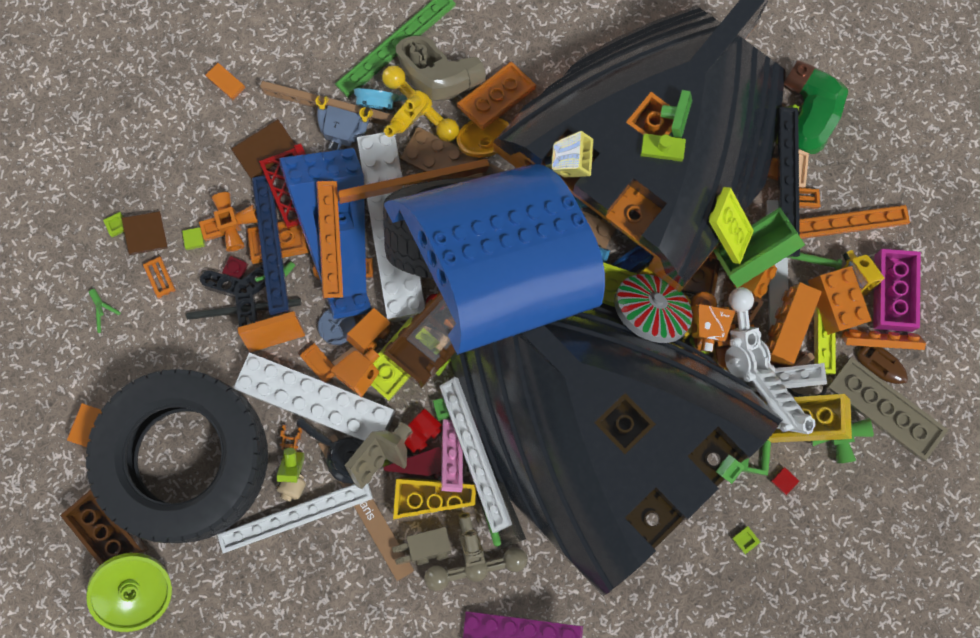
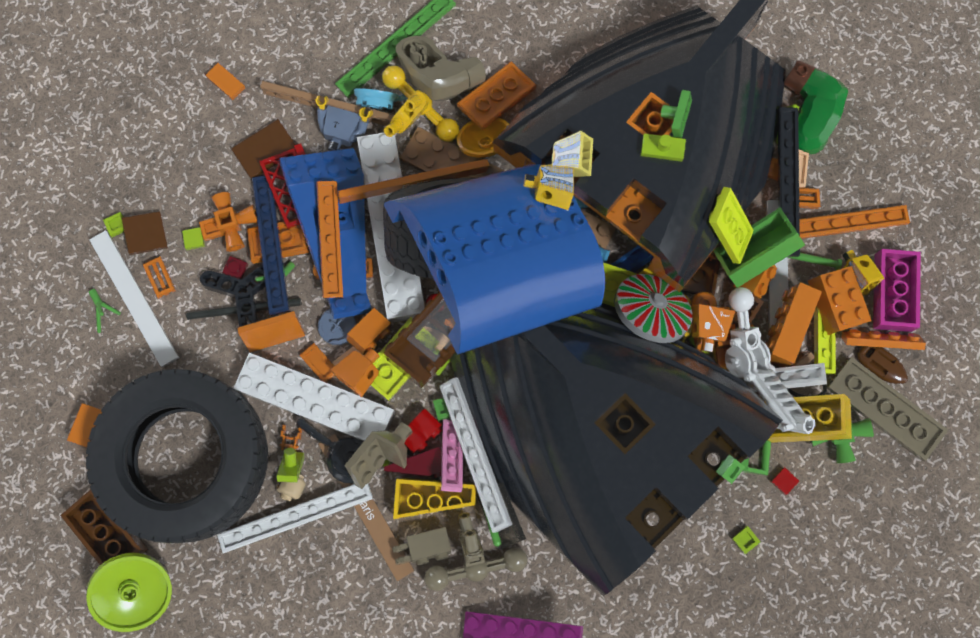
none -> white tile [90,230,179,368]
none -> yellow torso [524,165,574,210]

